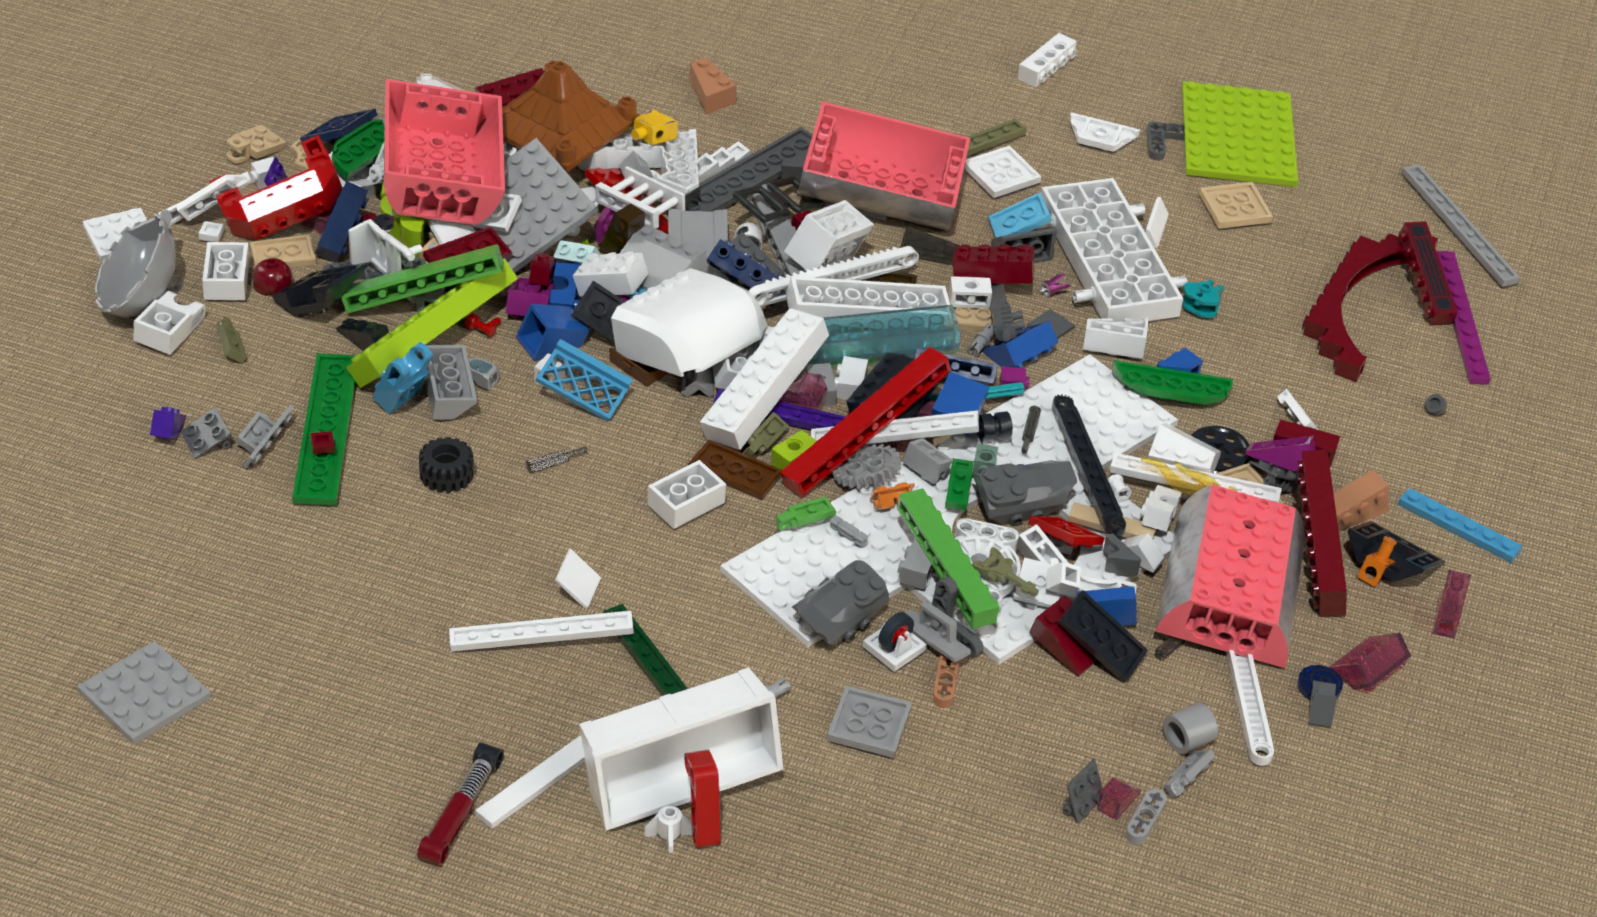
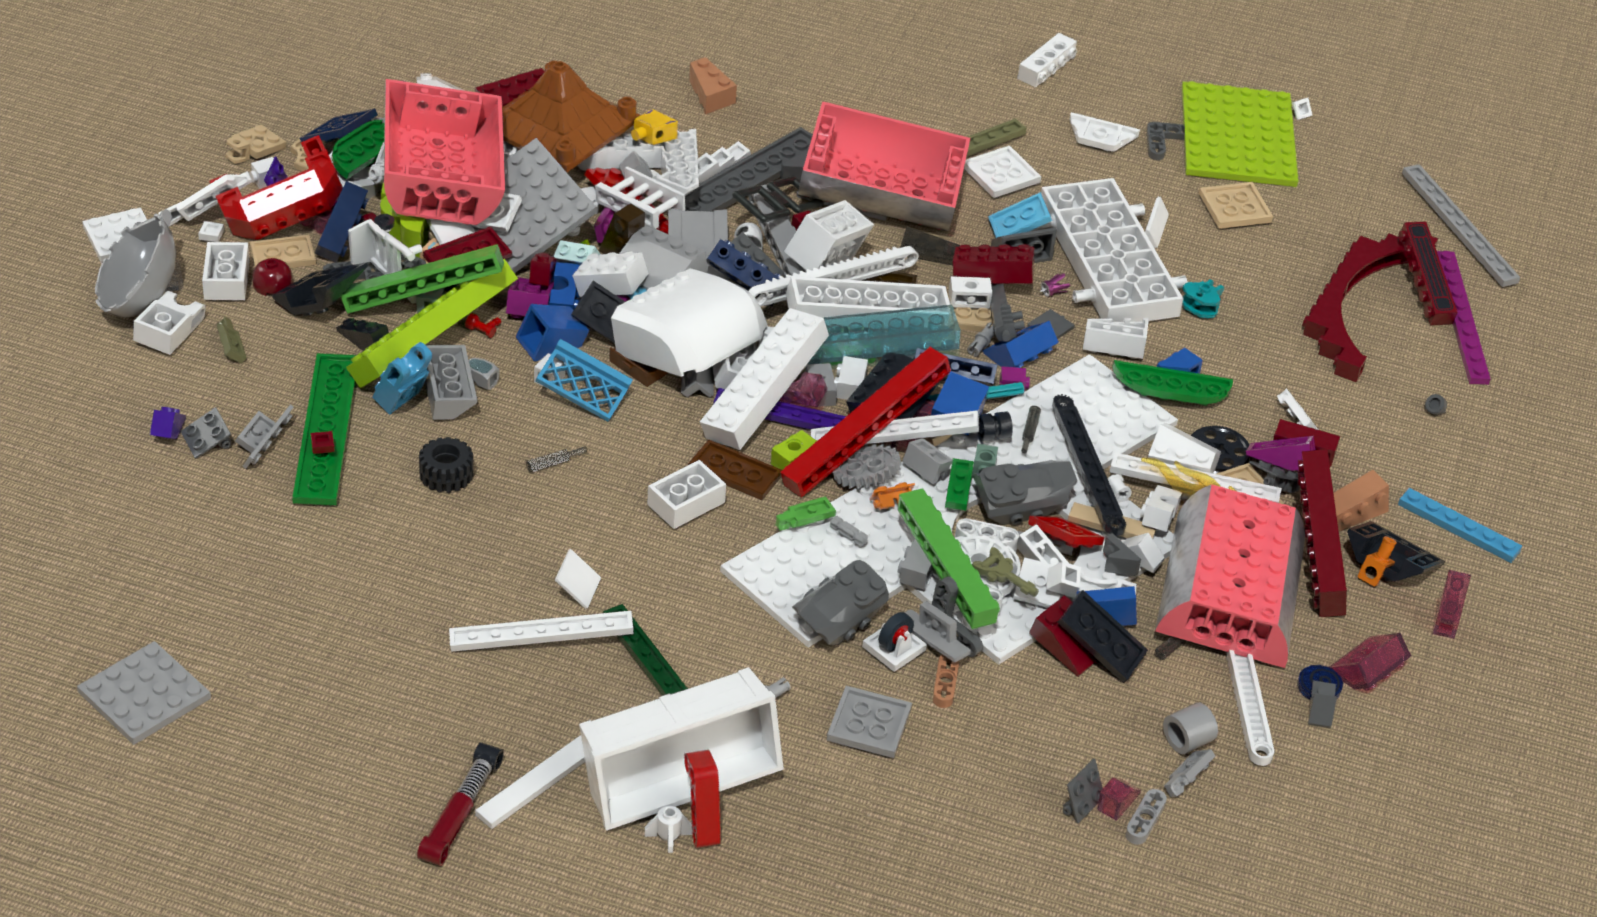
olive hinge [743,412,789,457] -> none
none -> white slope [1292,98,1312,120]

